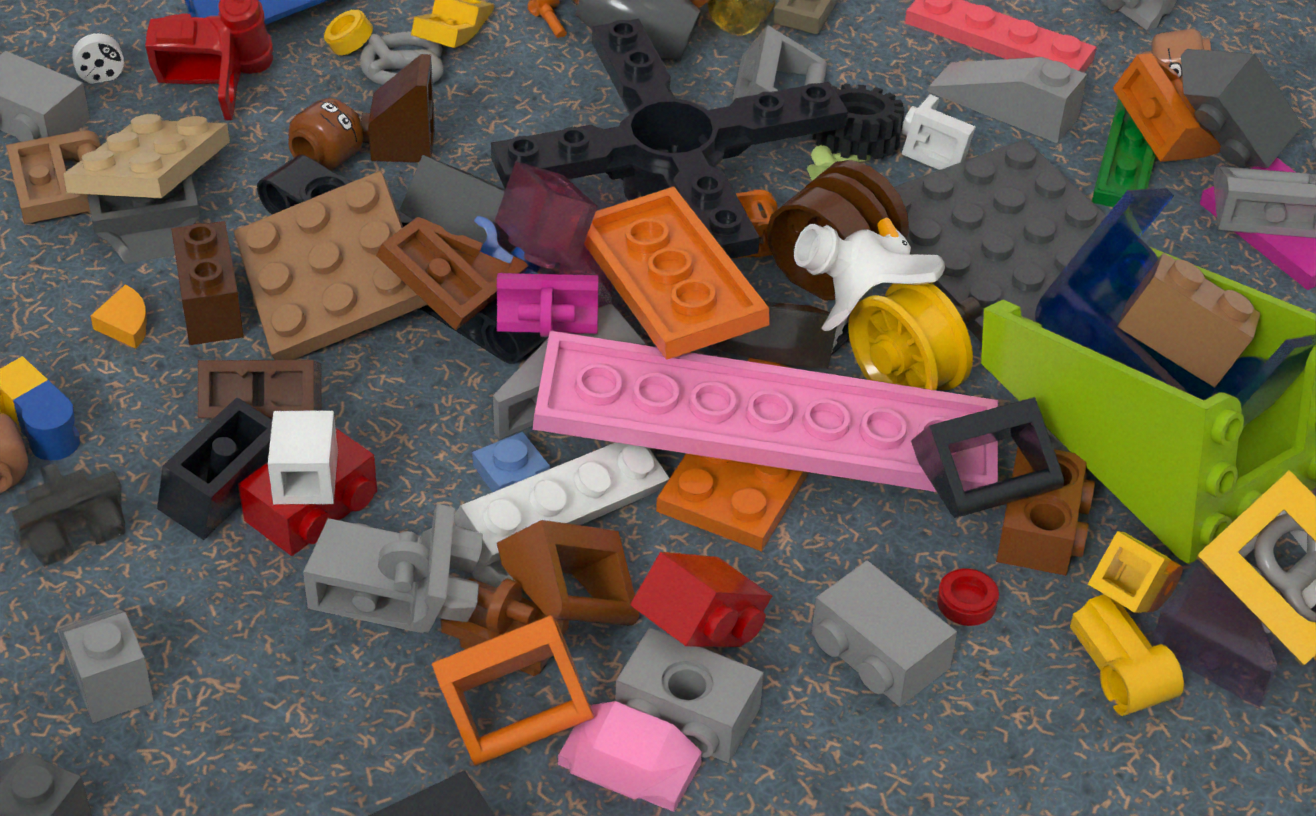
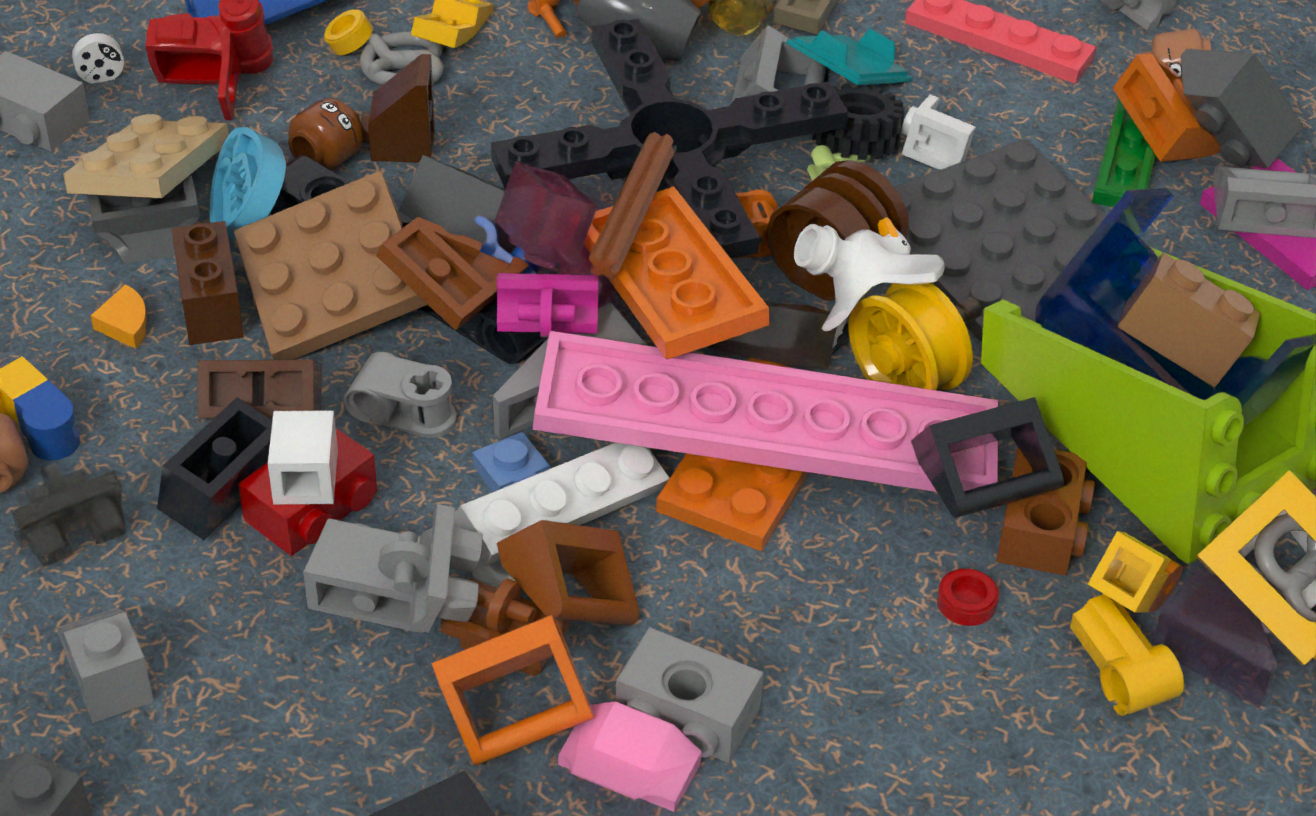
medium nougat plate [6,130,101,224] -> none
red brick [630,552,773,647] -> none
light grey brick [812,560,957,707] -> none
light grey slope [928,57,1087,144] -> none
none -> medium azure piece [209,127,286,241]
none -> light grey piece [343,352,457,438]
none -> dark orange axle [589,132,674,278]
none -> teal piece [786,28,913,85]

